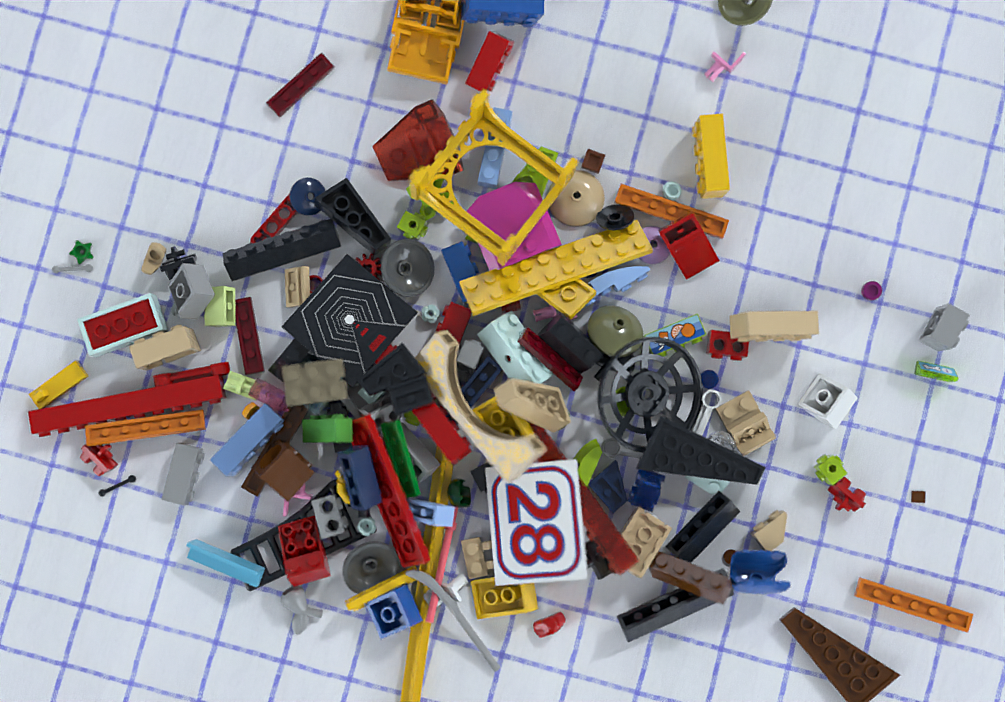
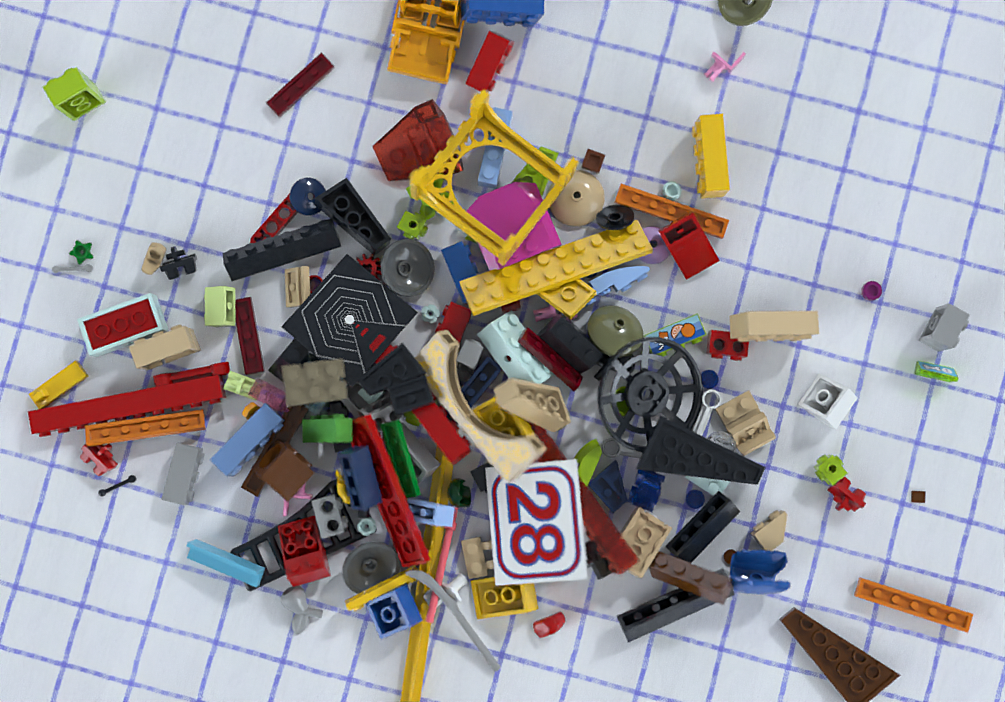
light grey hinge [168,263,215,319] -> none
none -> lime brick [43,67,106,121]
none -> clear blue plate [685,489,705,509]

